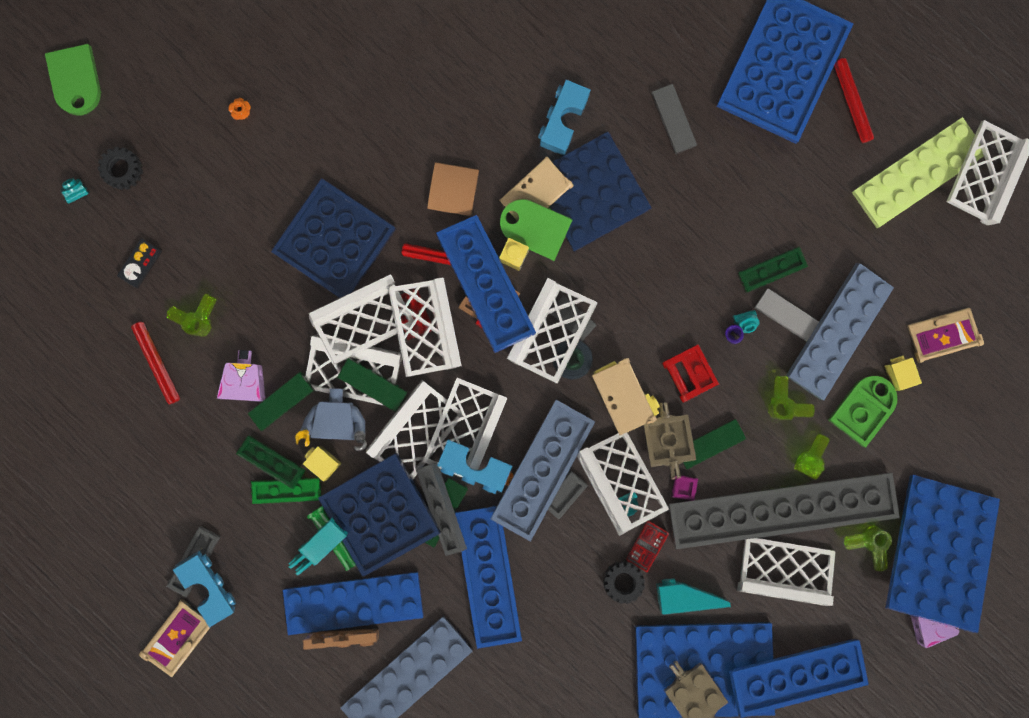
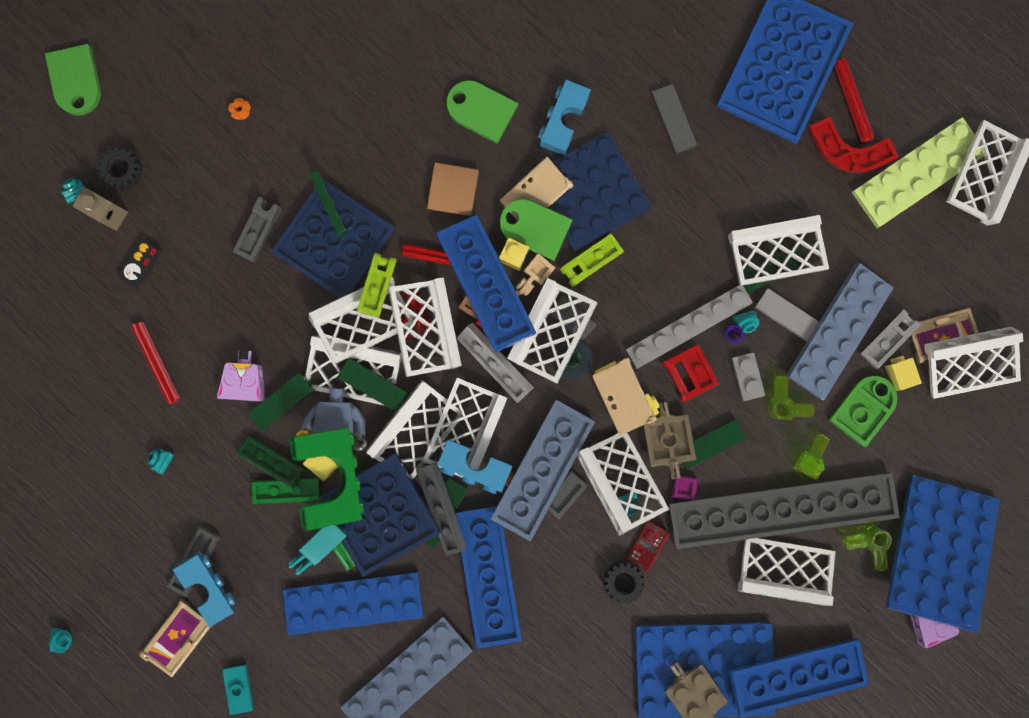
clear neon green axle [167,294,216,337] -> none
medium nougat wing [303,629,379,650] -> none
teal slope [656,578,731,615] -> none
none -> teal plate [49,628,72,653]
none -> dark tan torso [73,187,128,231]
none -> teal plate [147,448,174,475]
none -> teal plate [222,664,254,715]
none -> dark grey plate [232,197,281,263]
none -> green arch [289,428,364,531]
none -> dark green tile [309,171,348,238]
none -> lime plate [357,253,397,318]
none -> bright green tile [447,81,518,144]
none -> light grey plate [457,323,534,403]
none -> tan plate [515,253,555,296]
none -> lime plate [560,234,624,288]
none -> light grey plate [625,285,753,369]
none -> white fence [728,215,829,286]
none -> light grey plate [731,353,765,401]
none -> red plate [808,117,899,173]
none -> light grey plate [860,309,921,369]
none -> white fence [924,327,1023,398]

